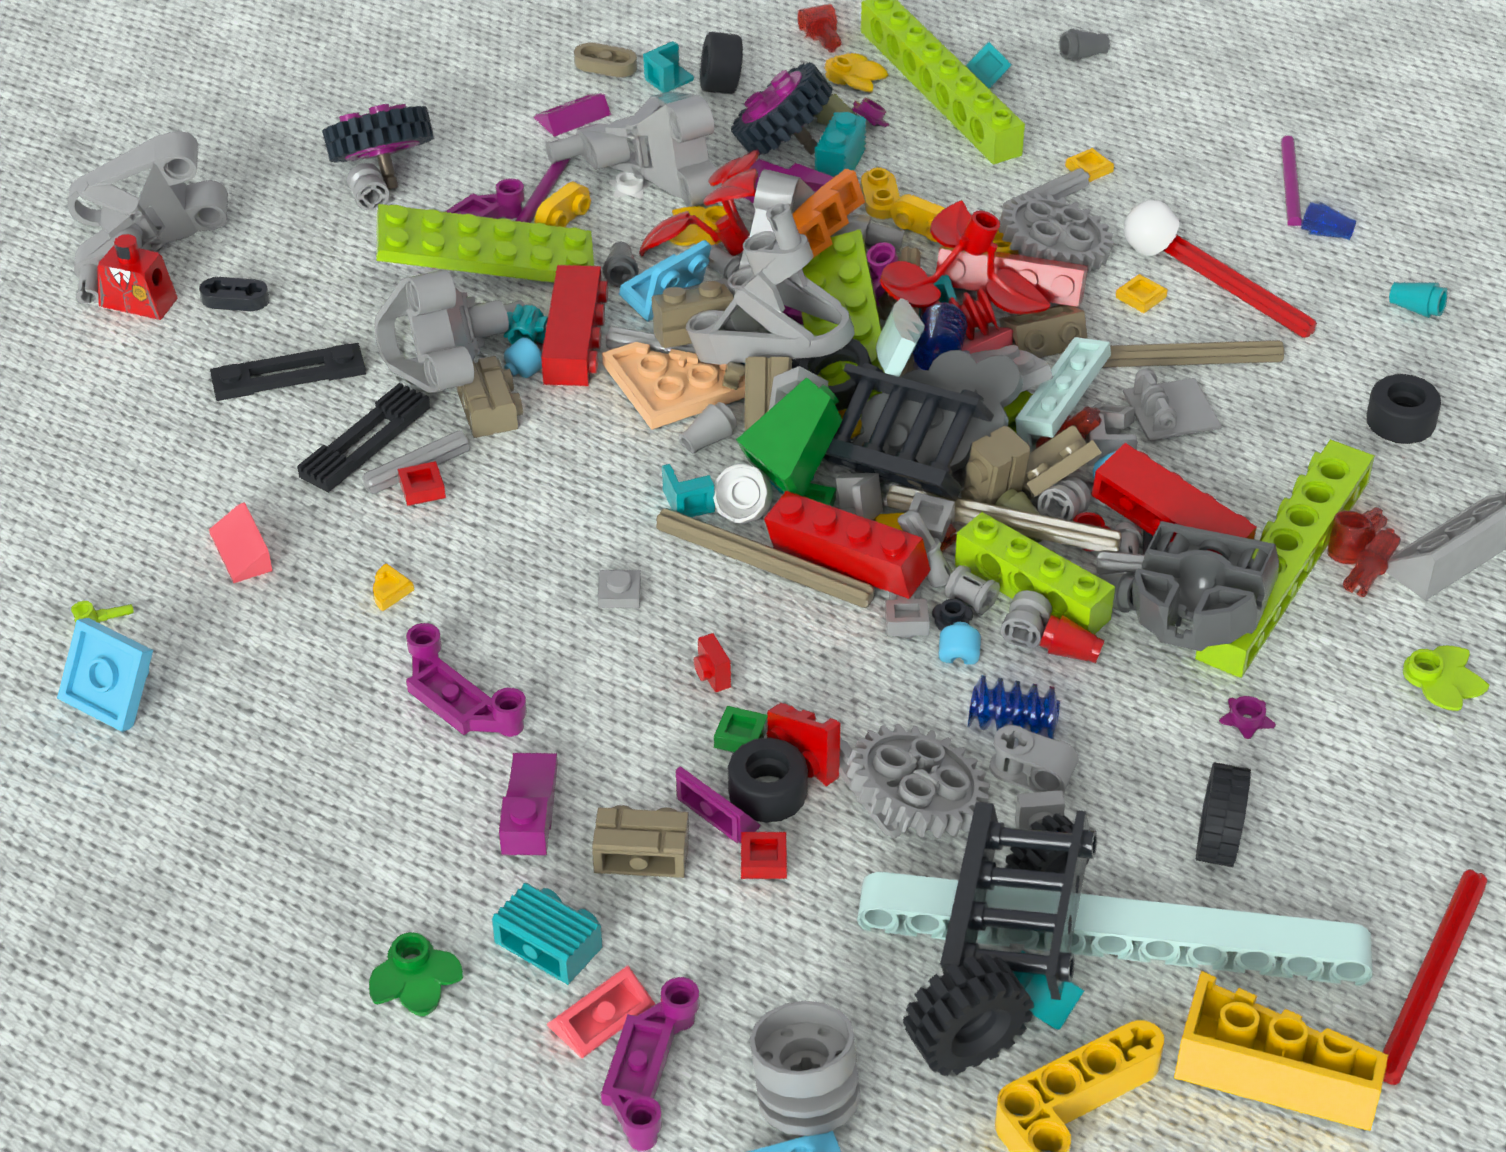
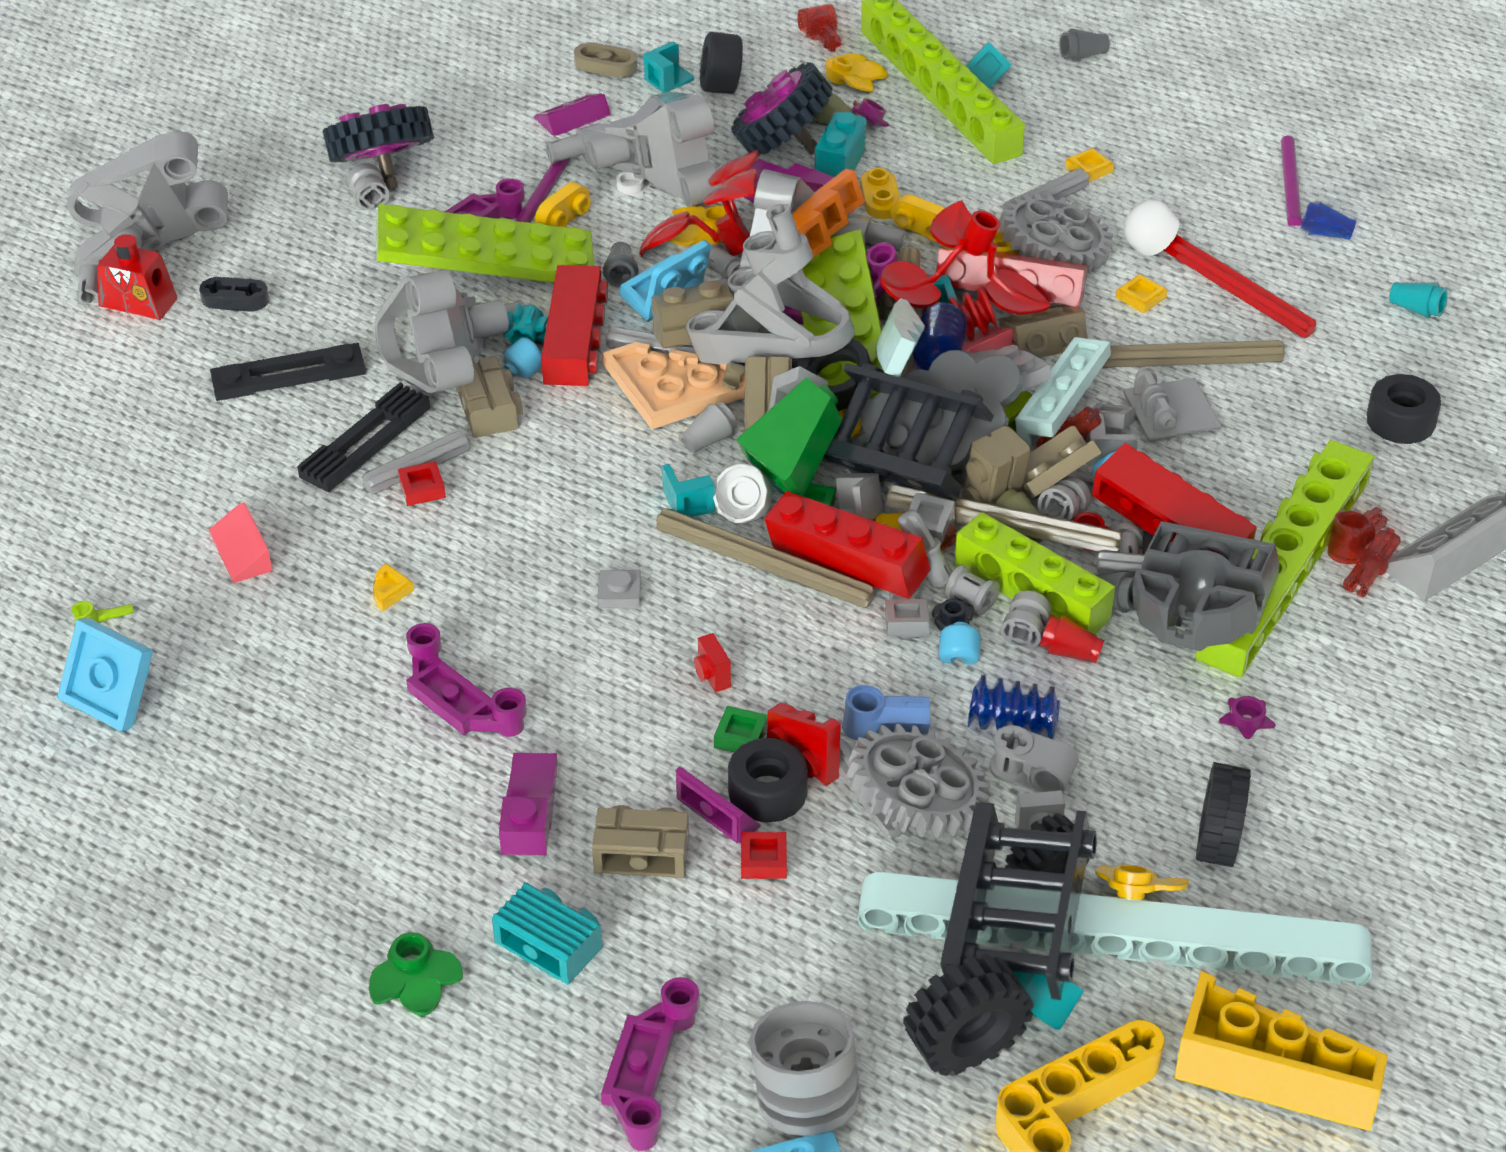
coral slope [546,965,655,1058] -> none
red axle [1382,869,1487,1085] -> none
lime plate [1402,645,1489,711] -> none
none -> medium blue piece [842,685,930,741]
none -> yellow plate [1095,864,1189,900]

